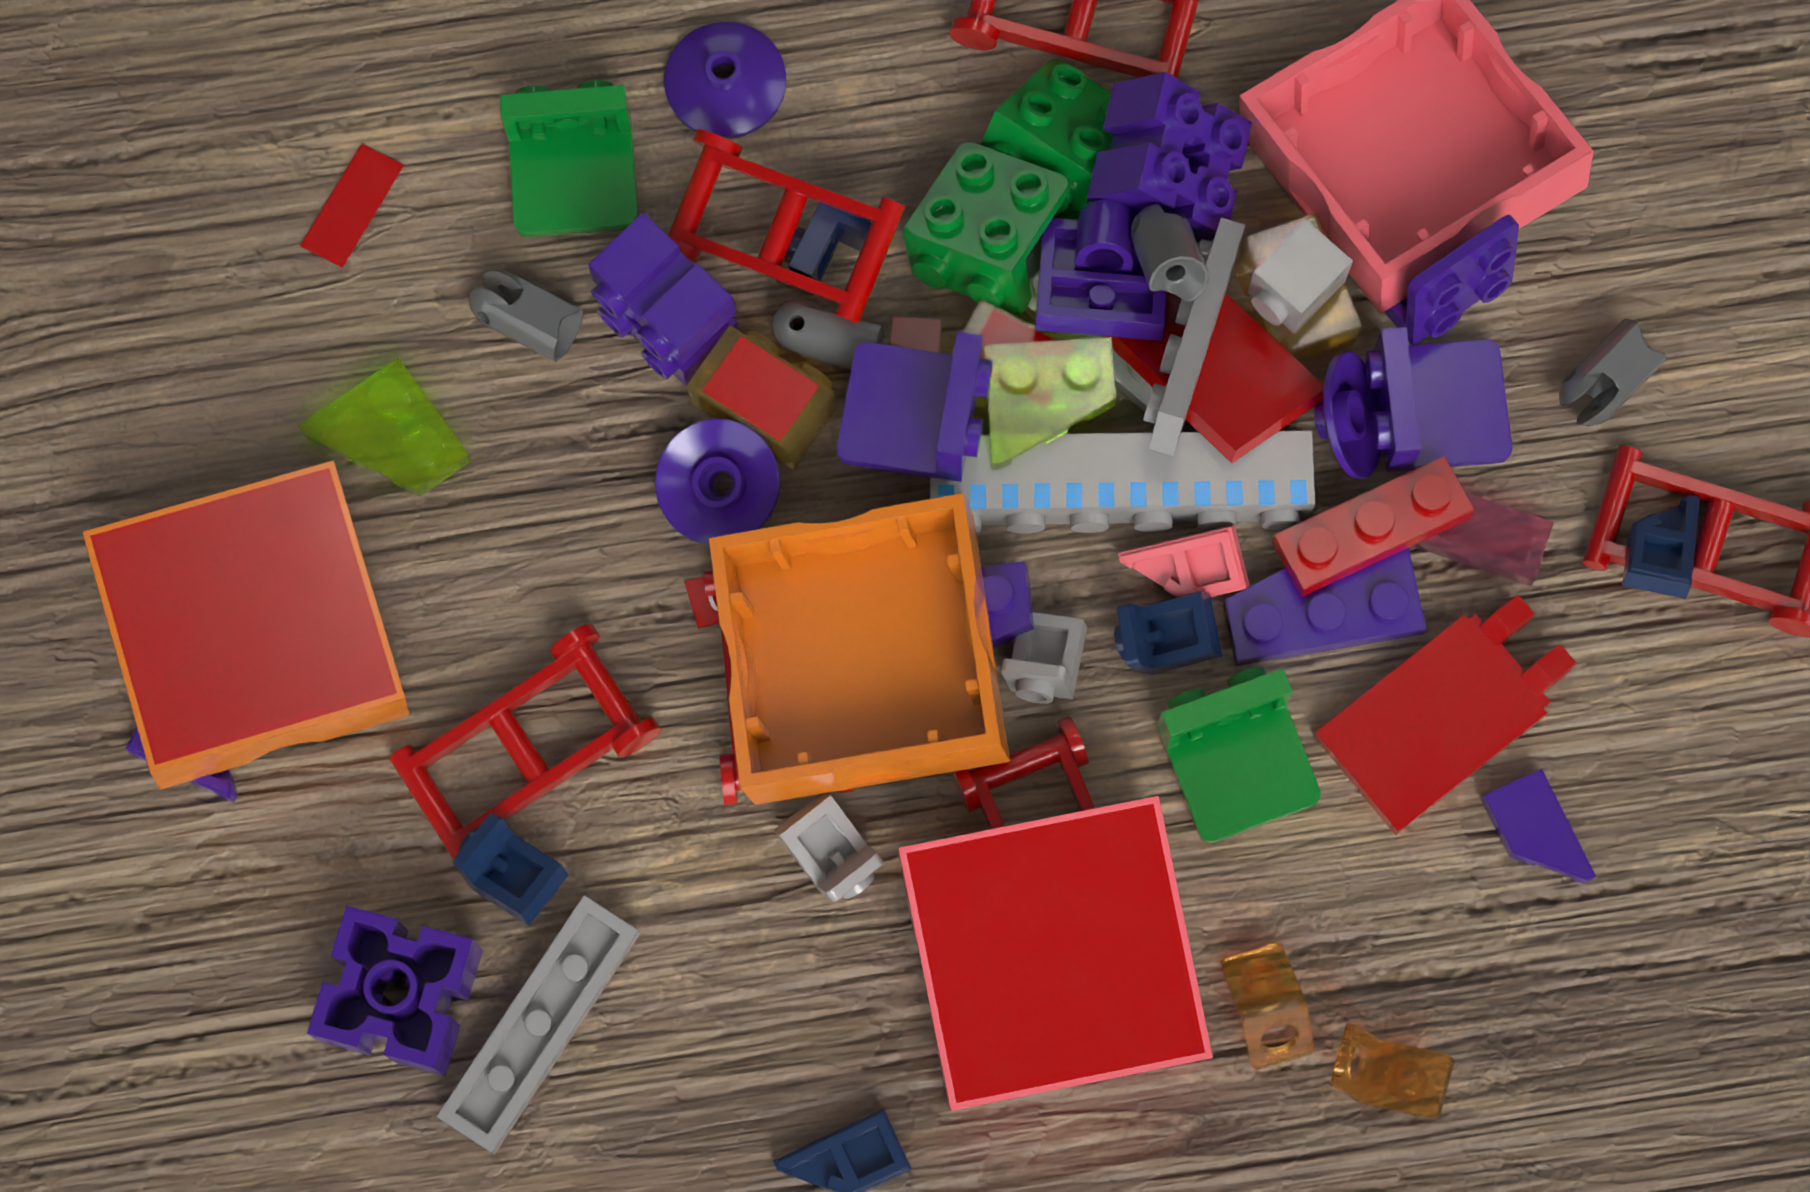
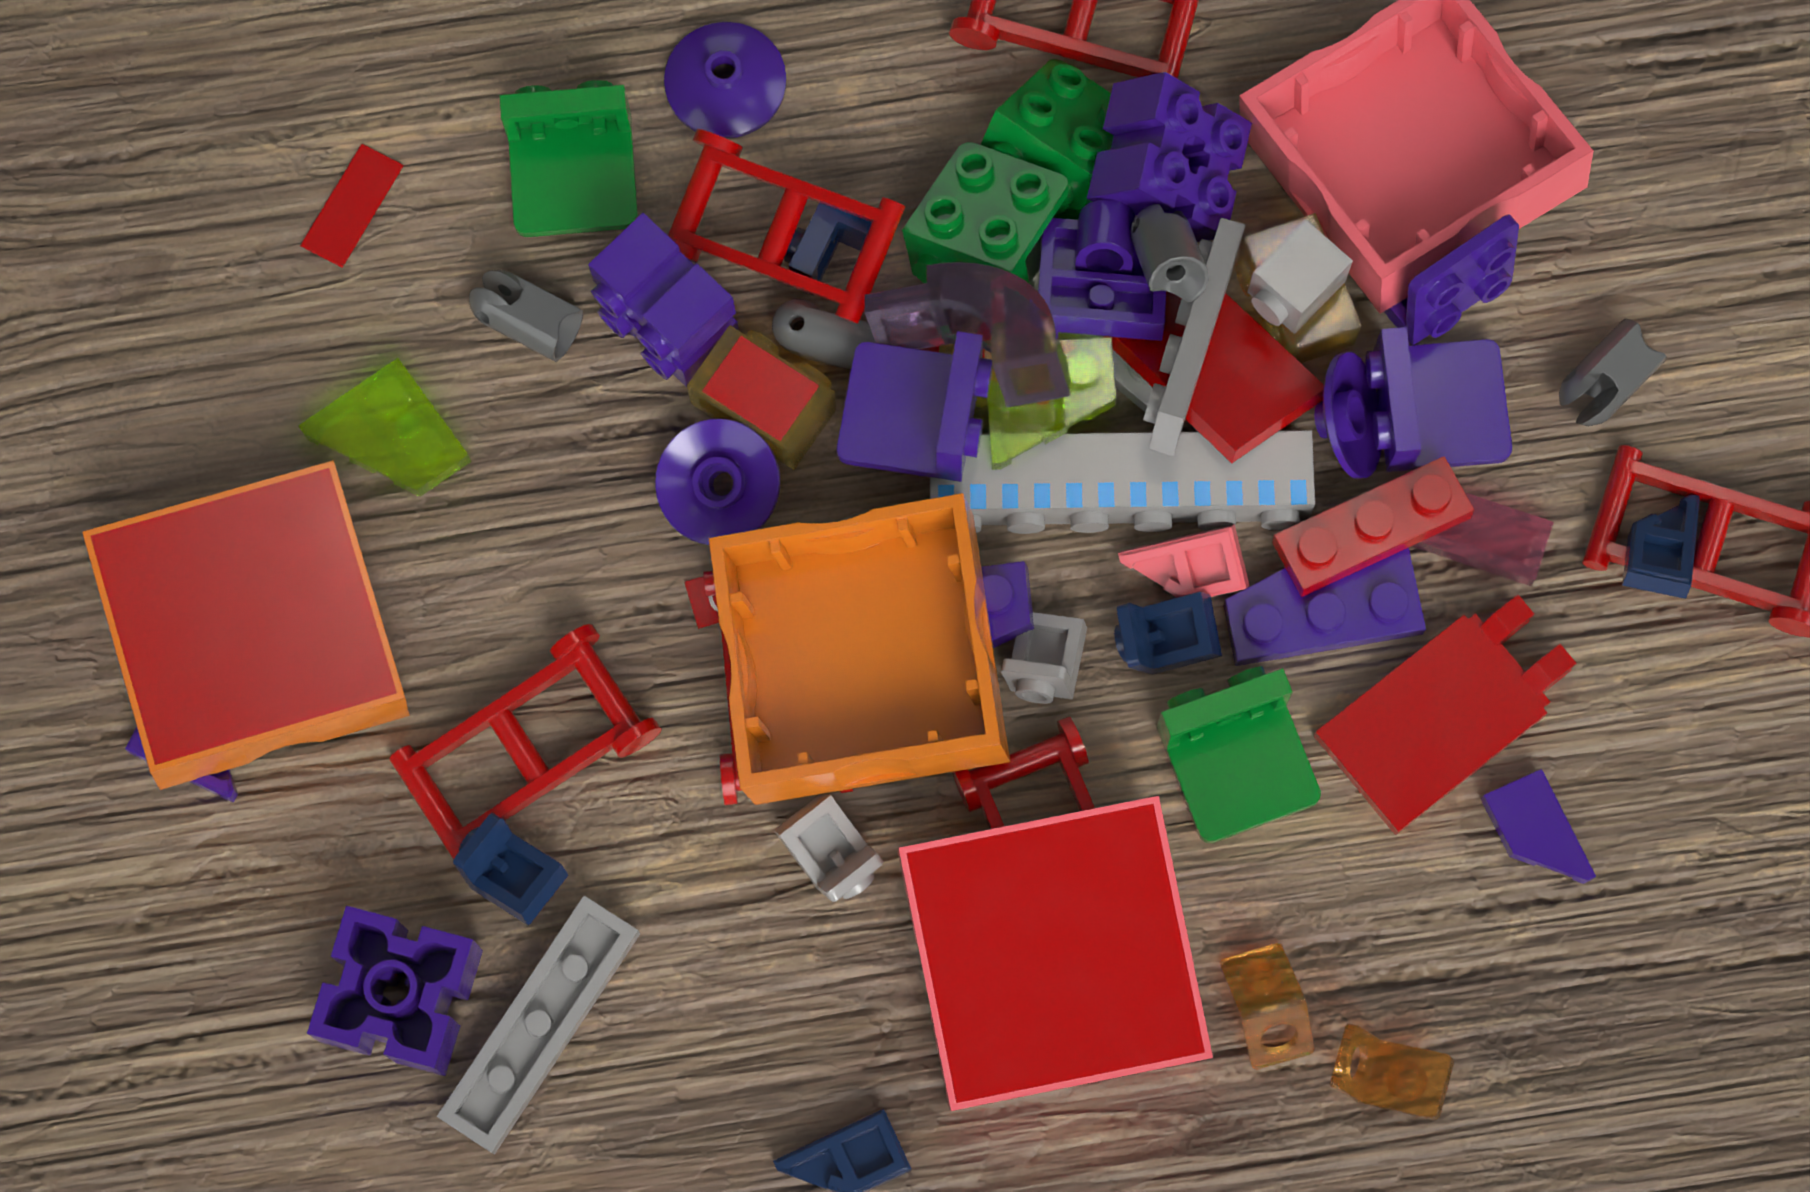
none -> arch [865,262,1071,408]

